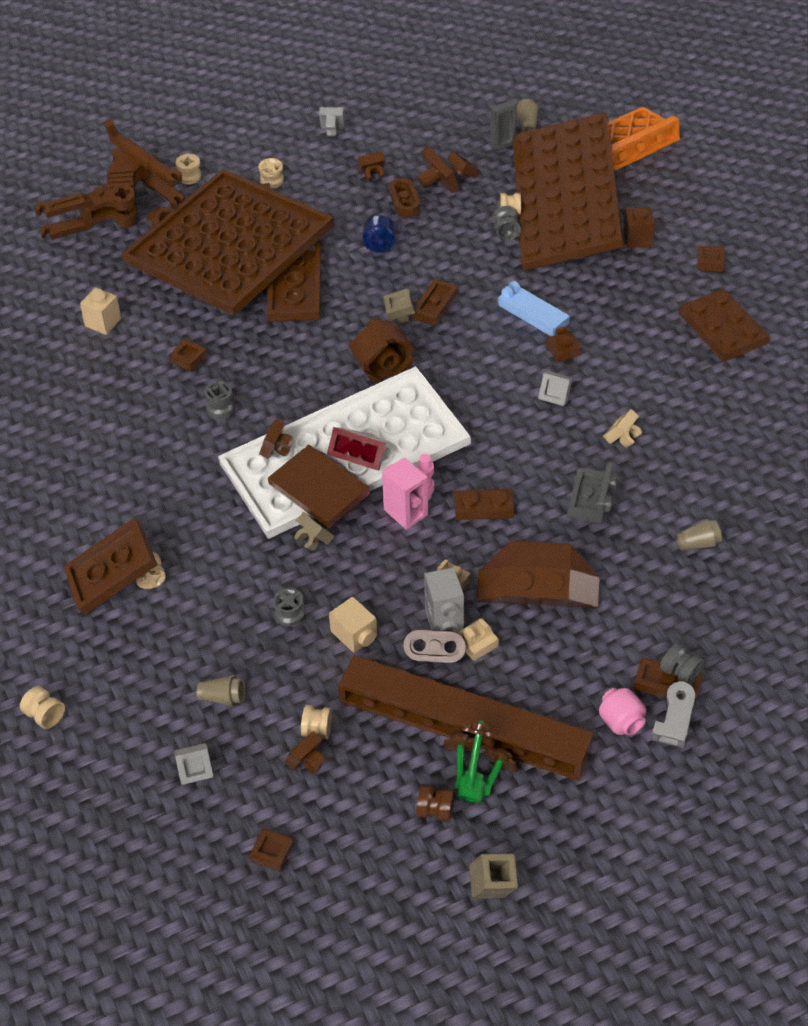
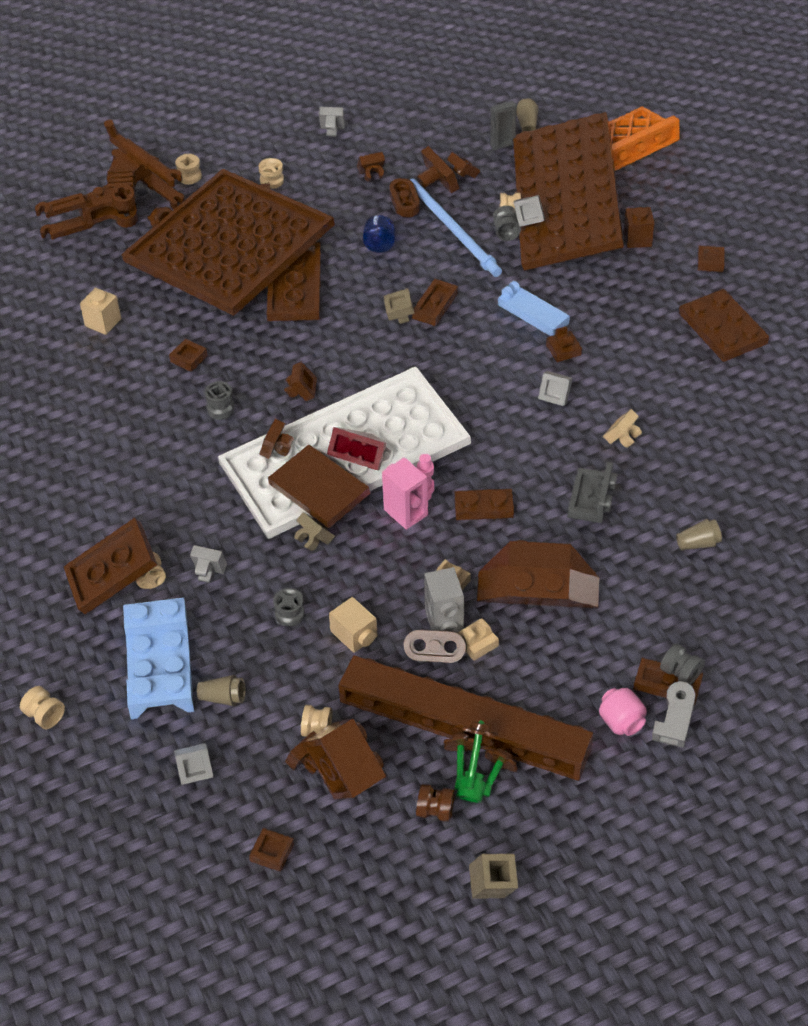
reddish brown brick [349,318,414,383] -> none
none -> light blue piece [123,598,194,720]
none -> light grey tile [190,545,227,583]
none -> reddish brown tile [284,361,317,401]
none -> reddish brown brick [302,718,387,799]
none -> light blue bar [410,178,502,277]
none -> light grey tile [514,195,545,227]

